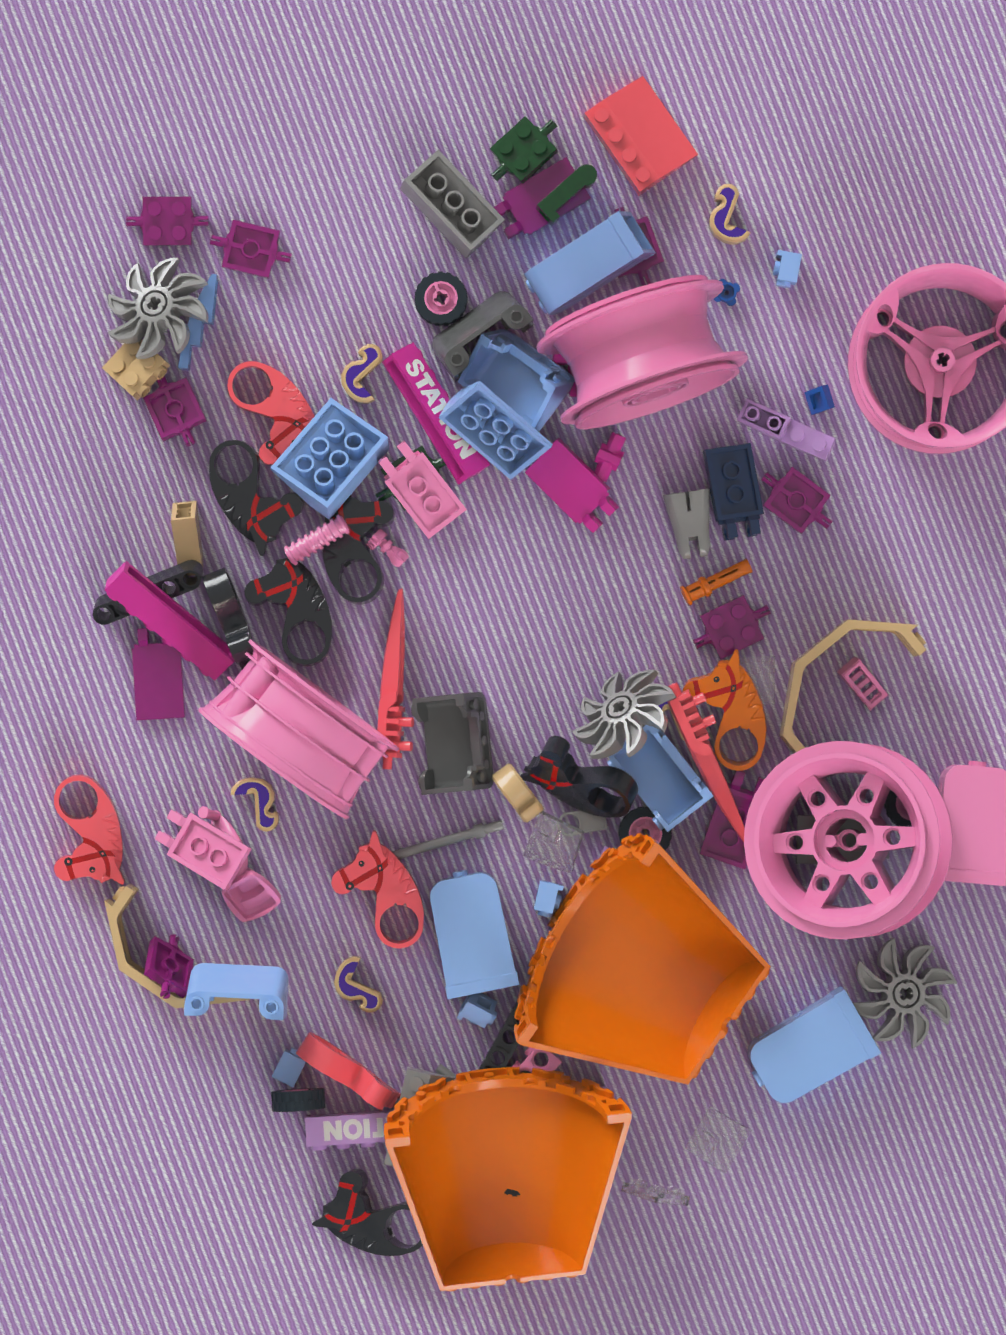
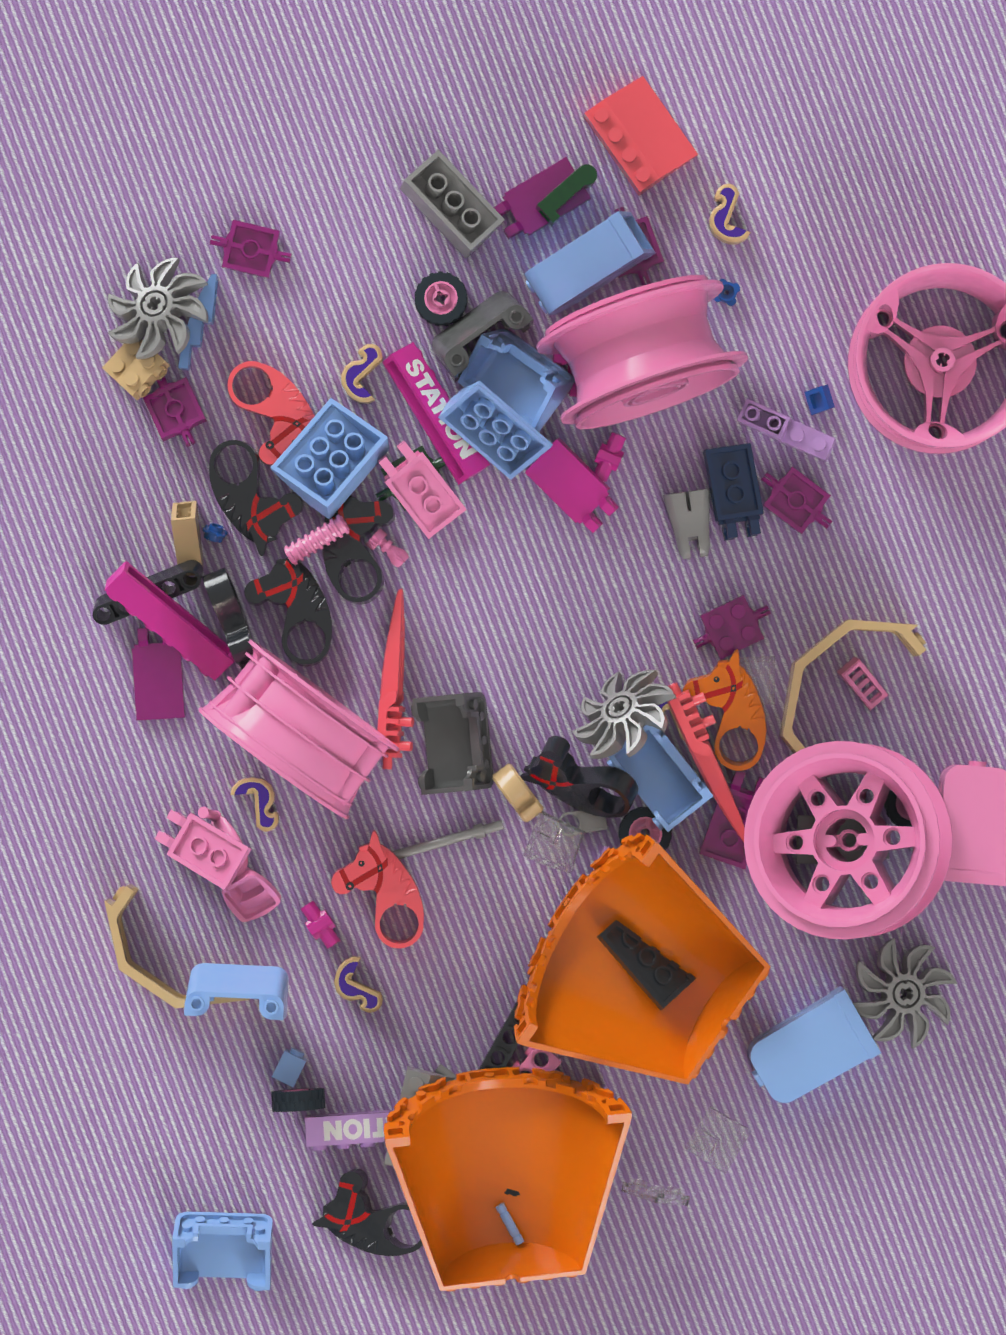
coral animal [54,774,125,885] -> none
magenta plate [126,196,209,246] -> none
magenta plate [144,934,194,999] -> none
coral animal [296,1032,401,1110] -> none
light blue piece [430,870,519,999] -> none
light blue brick [457,993,497,1028] -> none
dark green plate [490,116,558,184] -> none
light blue brick [534,880,564,918] -> none
orange pin [680,558,753,606] -> none
light blue brick [773,250,802,288] -> none
none -> light blue windscreen [172,1212,273,1291]
none -> blue plate [202,523,228,543]
none -> dark pink axle [300,900,340,949]
none -> light blue wheel [495,1203,524,1246]
none -> black wing [597,920,696,1010]

